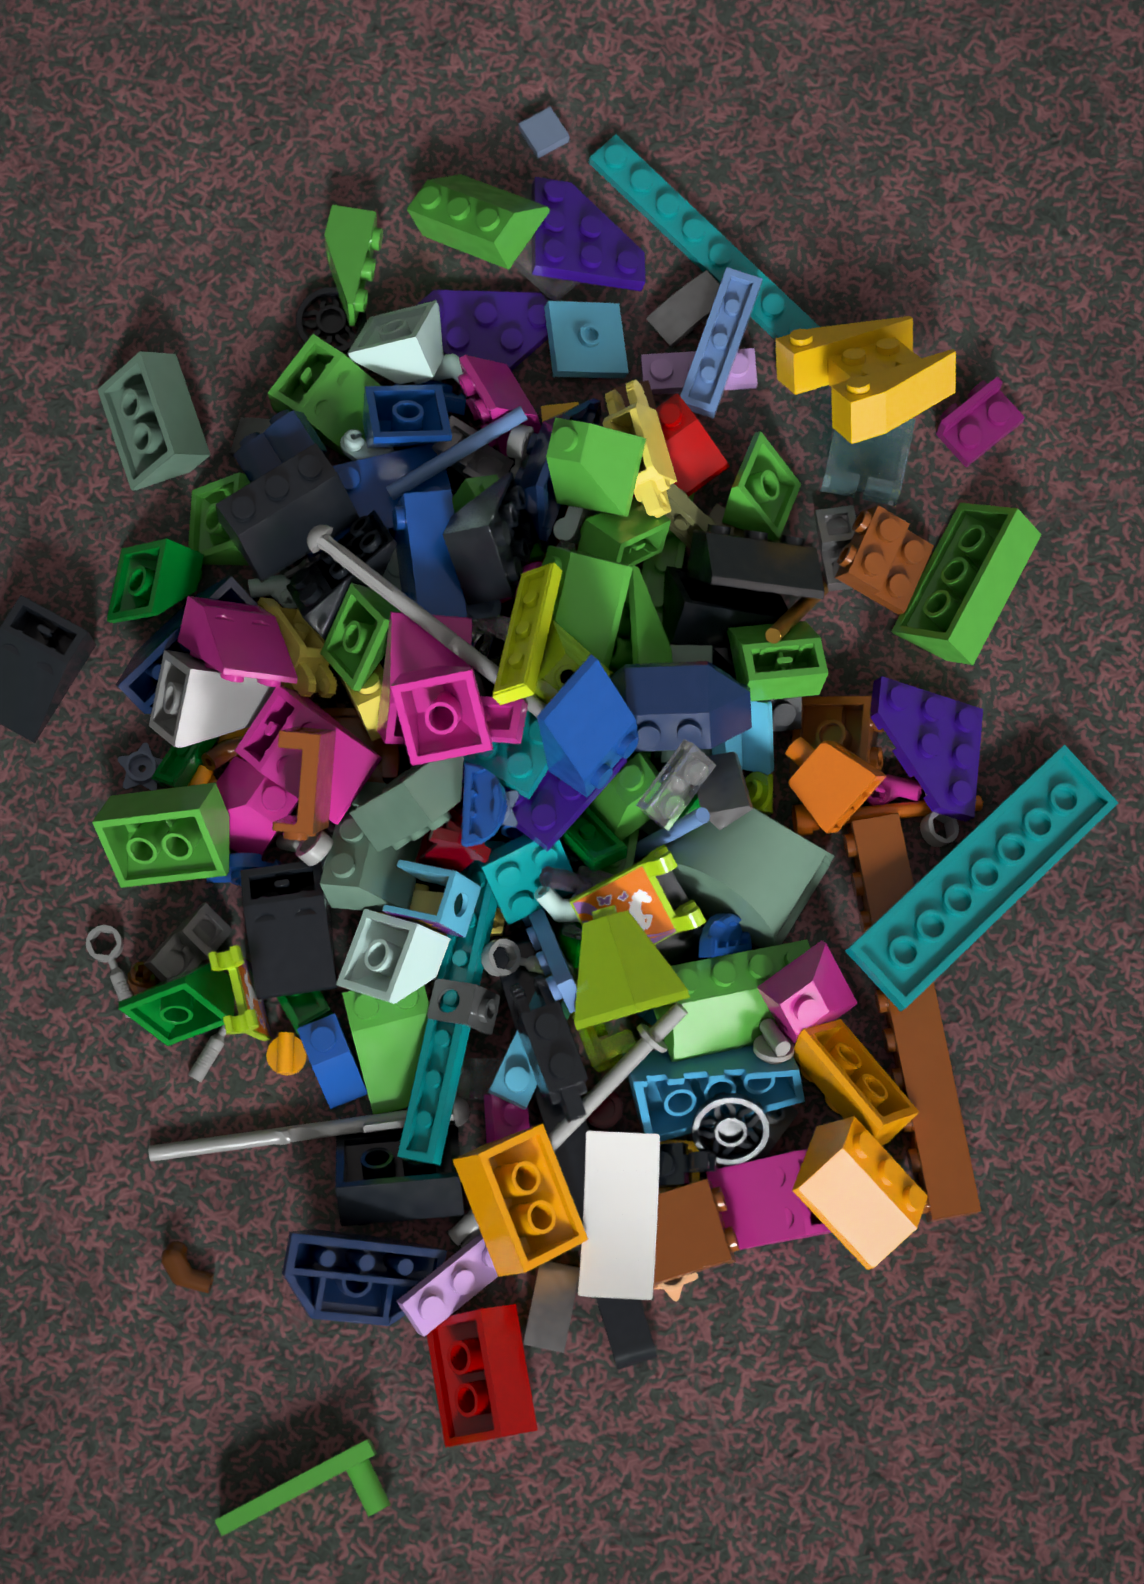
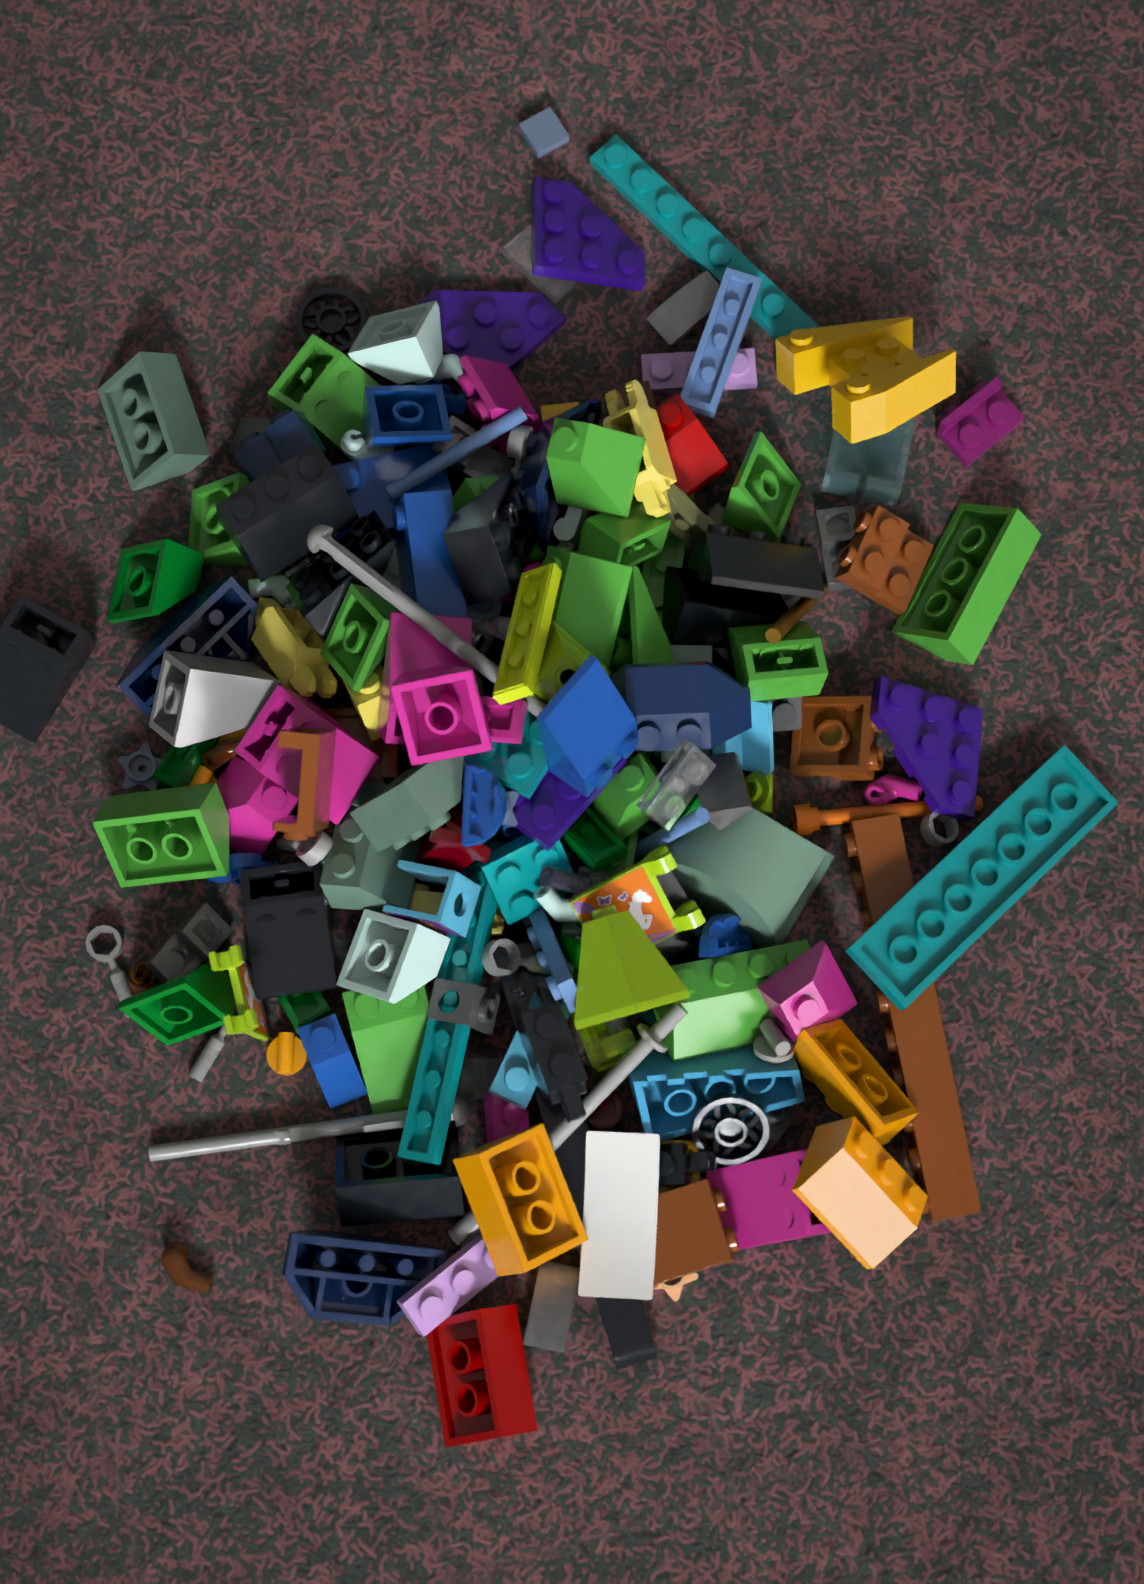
dark pink slope [178,596,298,687] -> none
bright green piece [214,1439,391,1536] -> none
bright green slope [324,205,383,326] -> none
bright green slope [407,174,550,270] -> none
medium azure plate [544,301,629,378] -> none
orange torso [785,737,887,833] -> none

